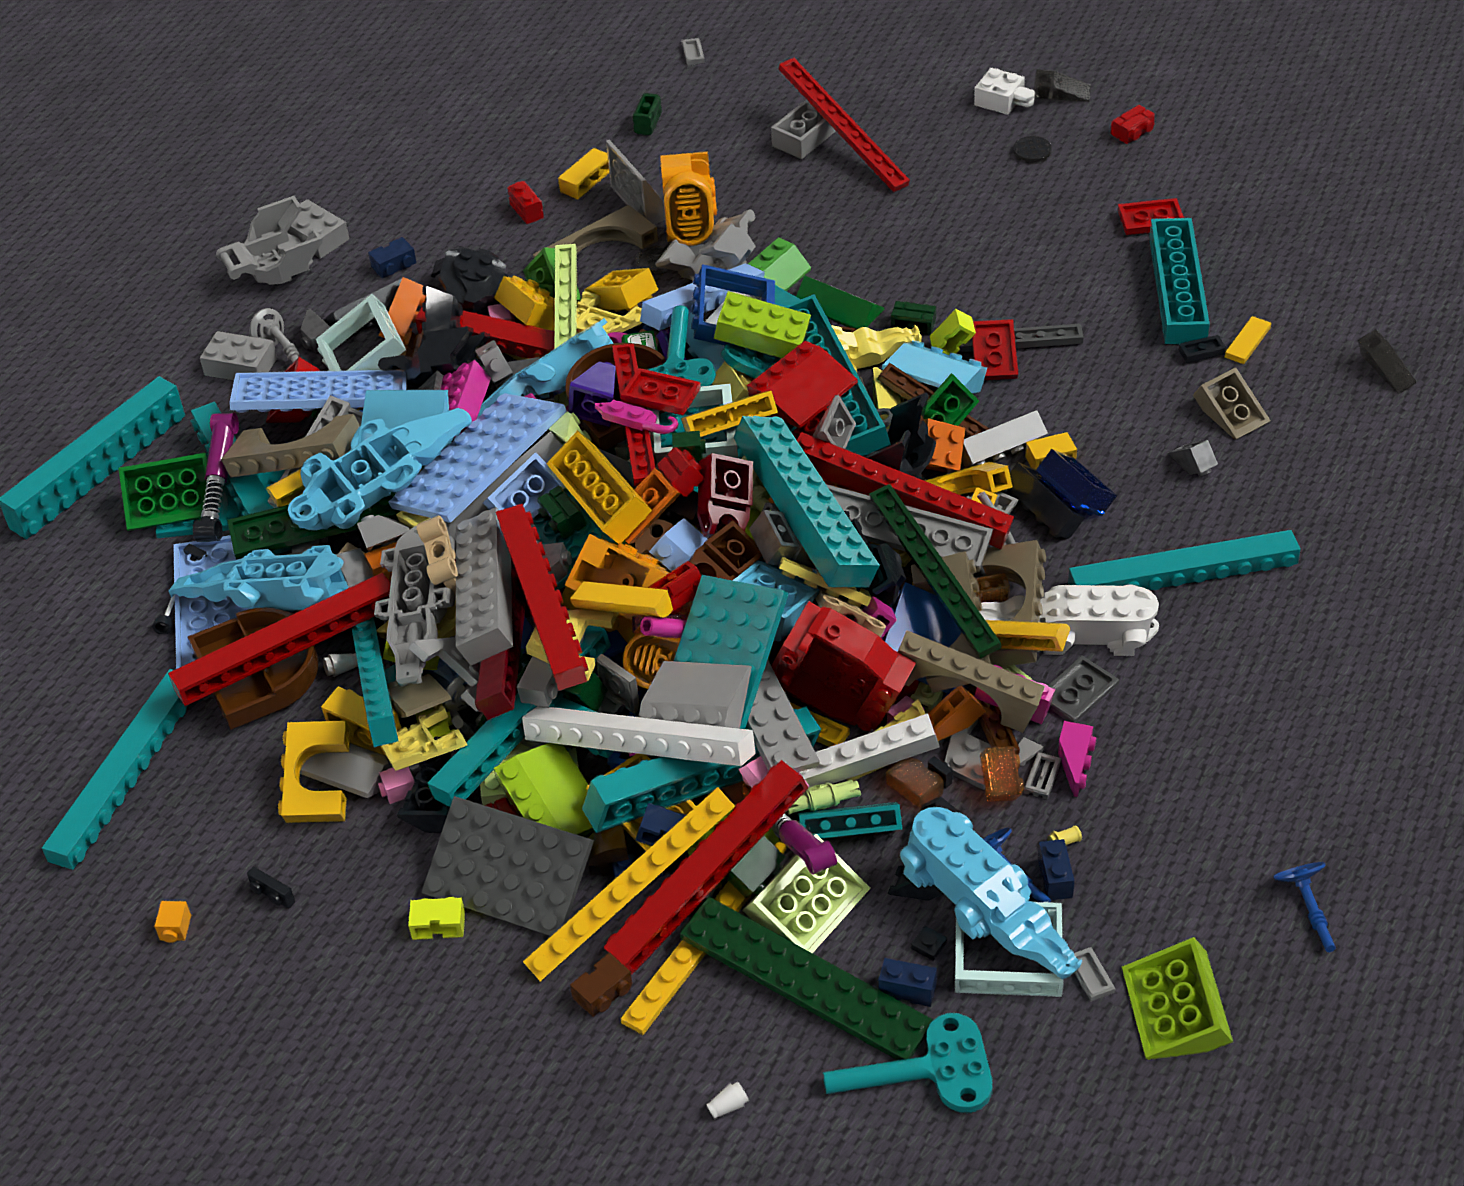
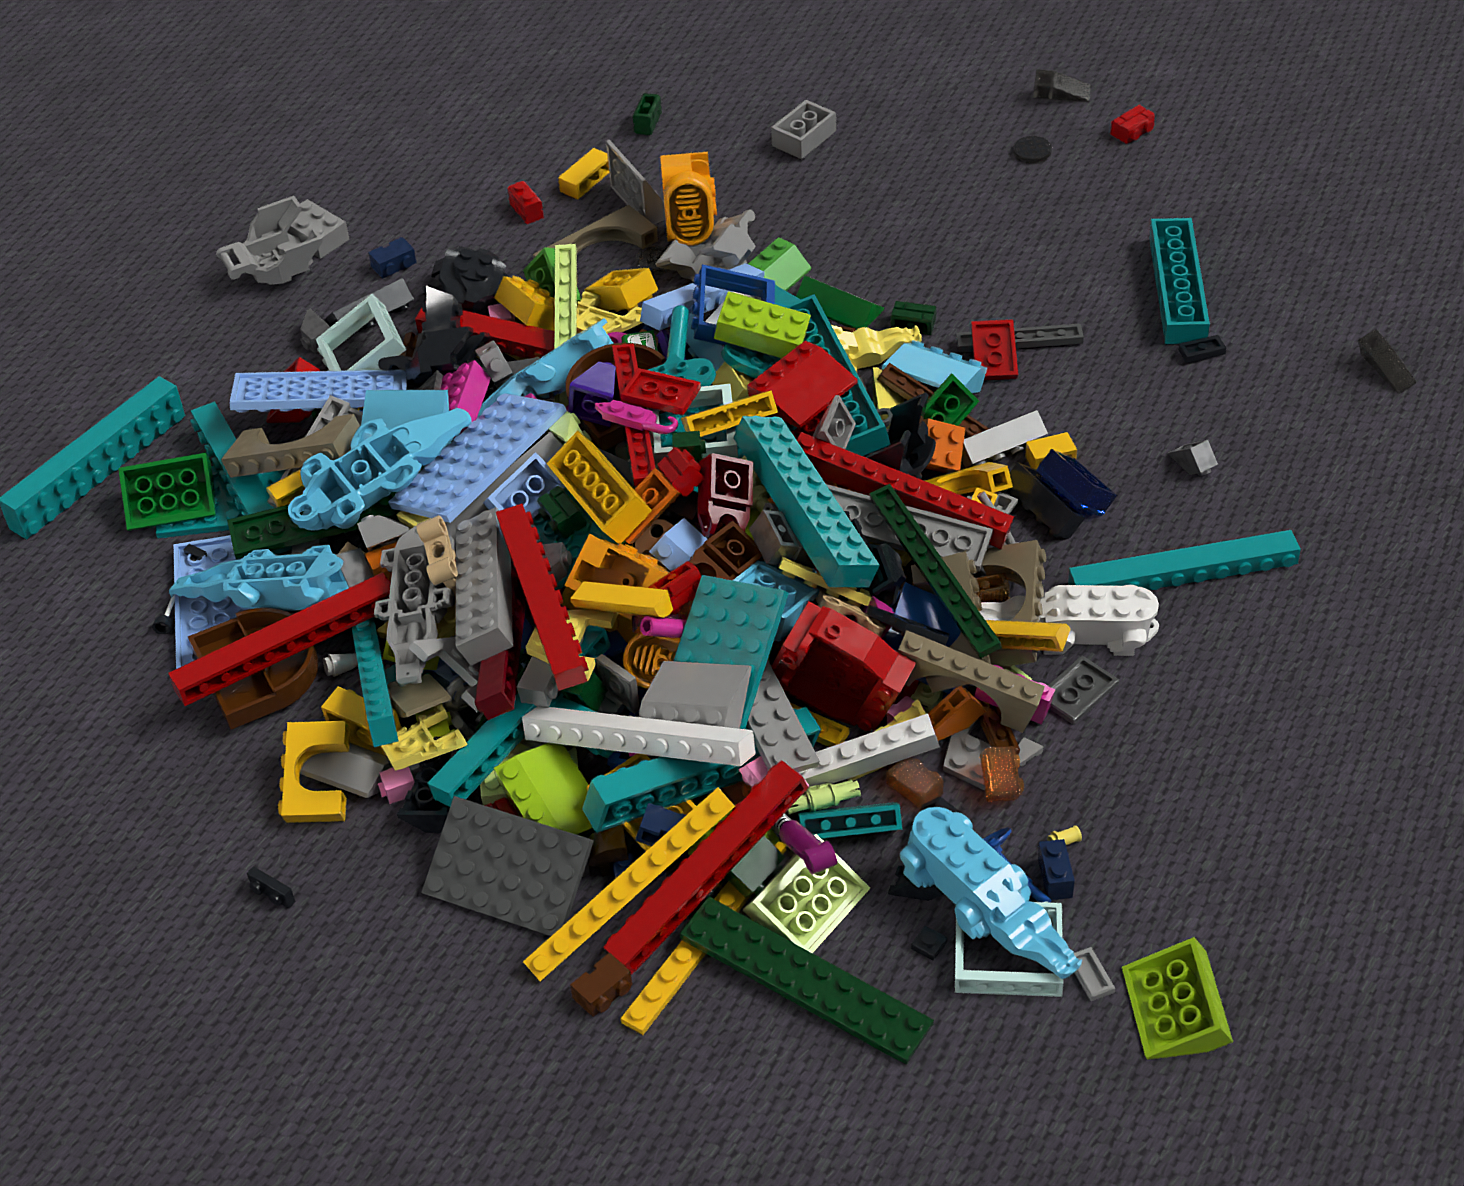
teal brick [42,669,188,870] -> none
light orange brick [154,901,191,943] -> none
piece [193,412,239,542] -> none
light grey brick [200,331,277,380] -> none
light grey dish [249,308,299,363] -> none
orange brick [378,277,426,342] -> none
neon yellow brick [409,897,465,940] -> none
light grey tile [682,38,705,65] -> none
white cone [706,1082,749,1119] -> none
red plate [778,58,910,192] -> none
teal piece [823,1013,992,1113] -> none
dark blue brick [879,958,937,1007] -> none
black plate [927,756,953,789] -> none
neon yellow brick [929,309,976,355] -> none
white brick [974,68,1035,115] -> none
light grey tile [1024,752,1062,800] -> none
dark pink slope [1058,721,1097,797] -> none
red plate [1118,198,1184,235] -> none
dark tan slope [1193,367,1271,440] -> none
yellow tile [1225,316,1271,364] -> none
blue dish [1274,862,1336,952] -> none
none -> black wing [866,605,950,646]

